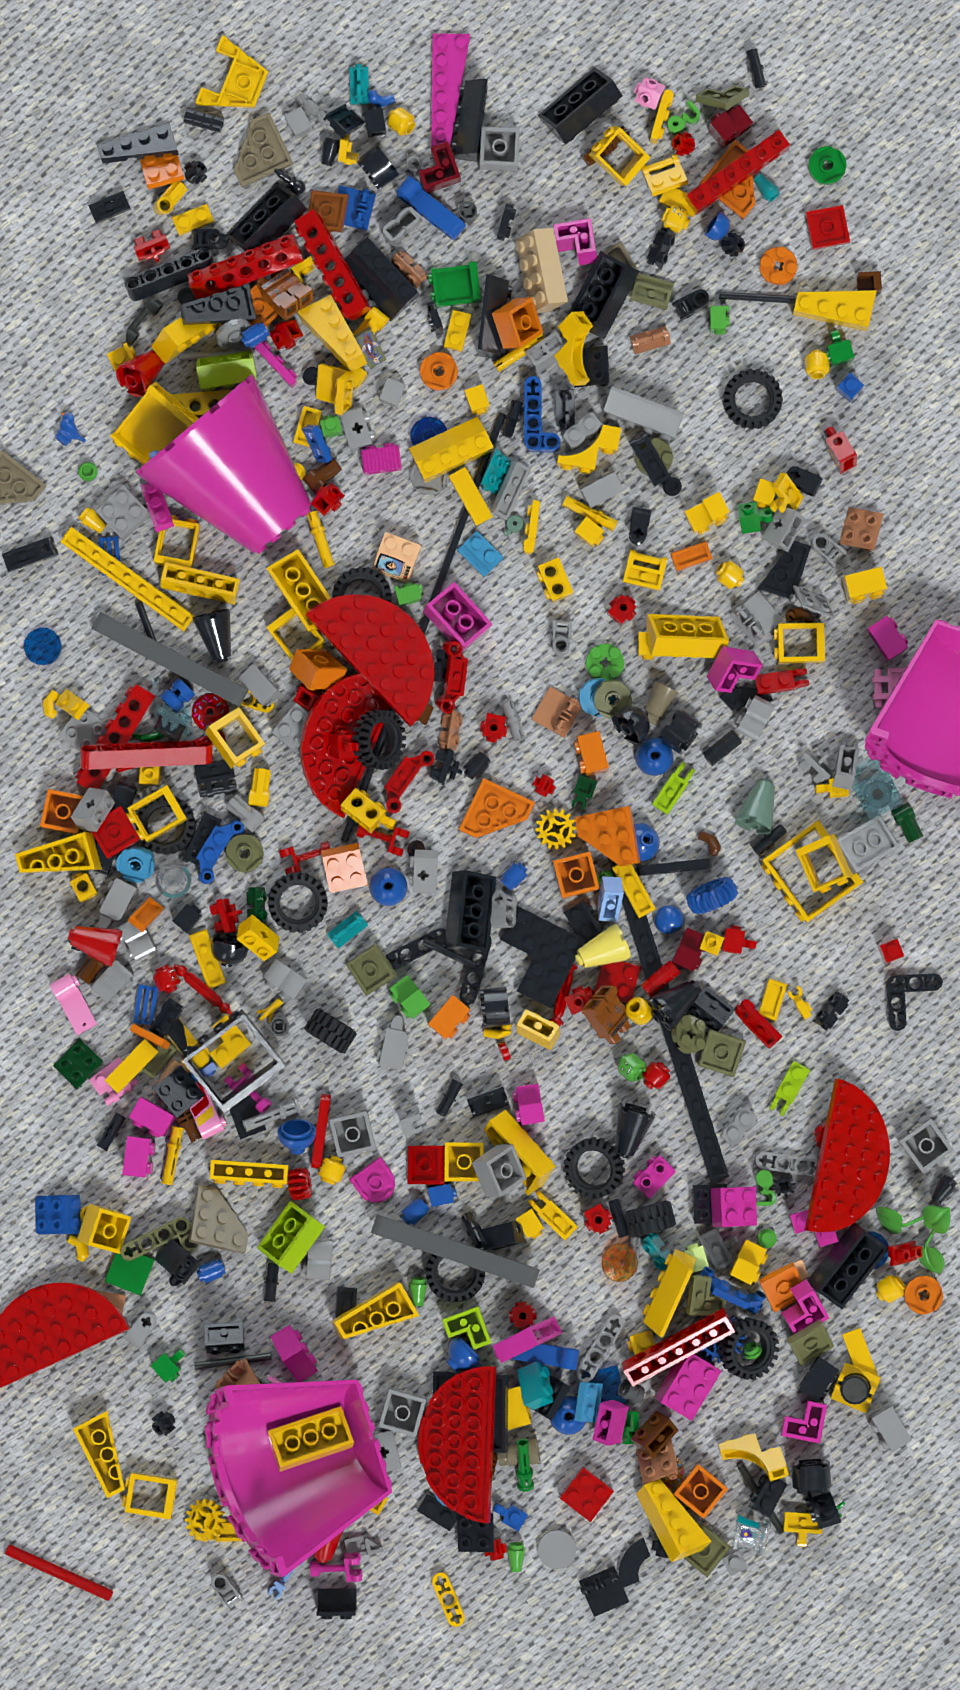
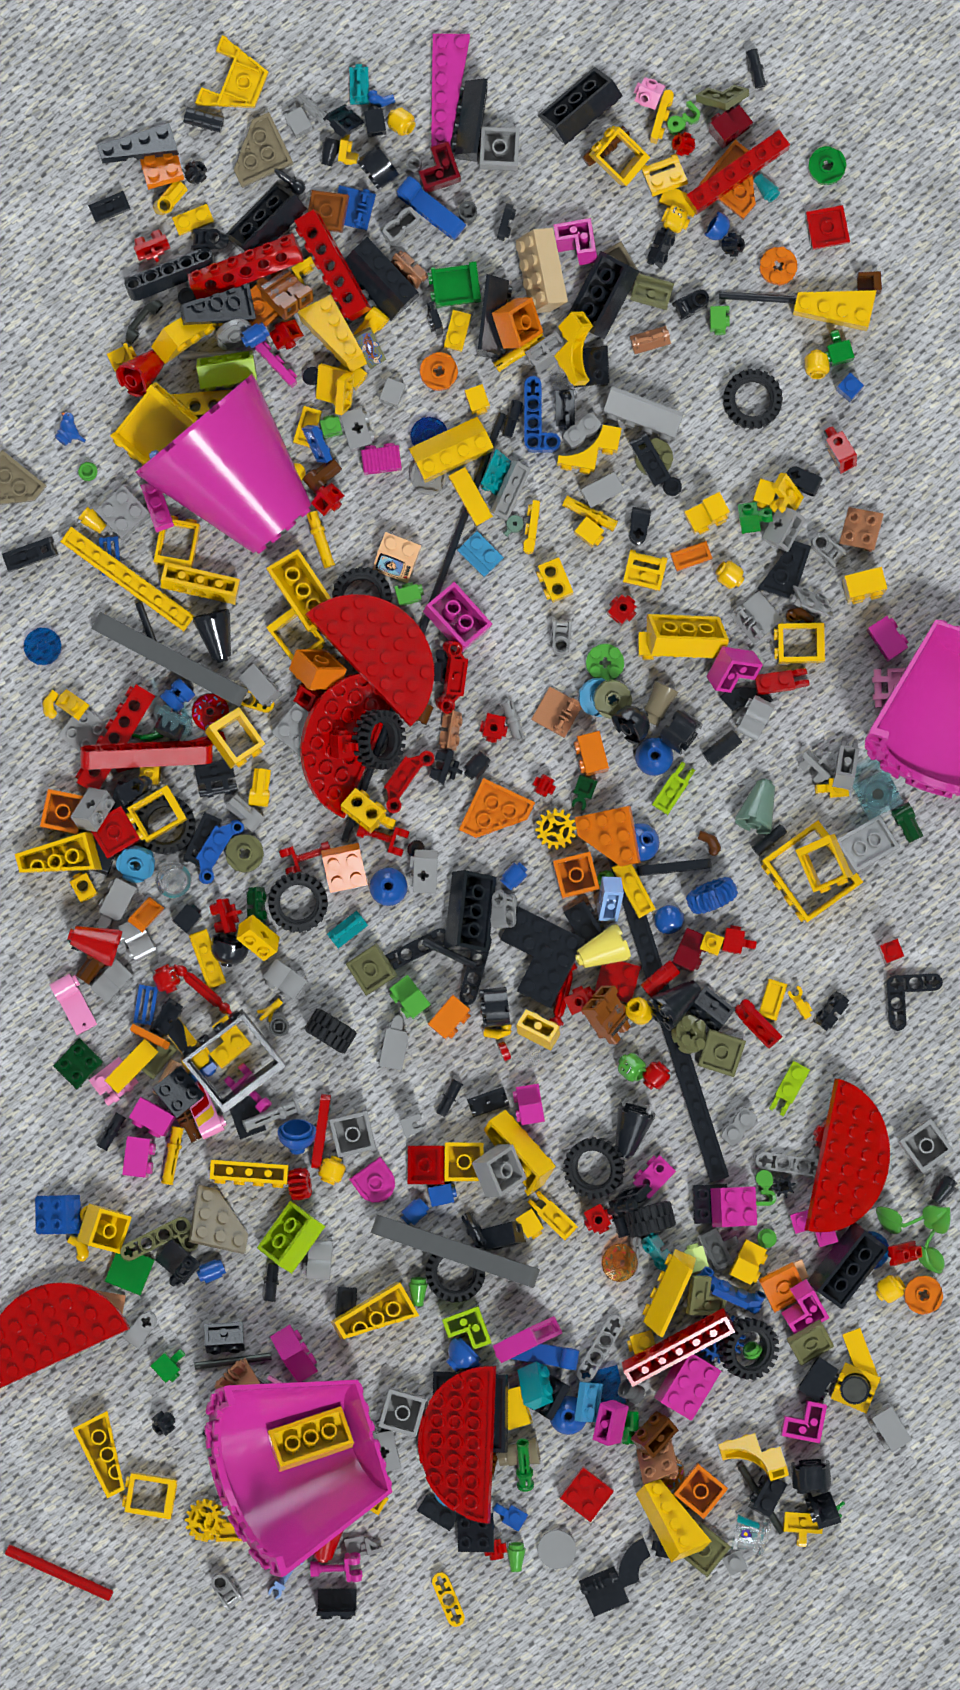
red brick [509,1301,537,1330] -> none
none -> black piece [114,775,152,807]
none -> black plate [607,1183,652,1216]

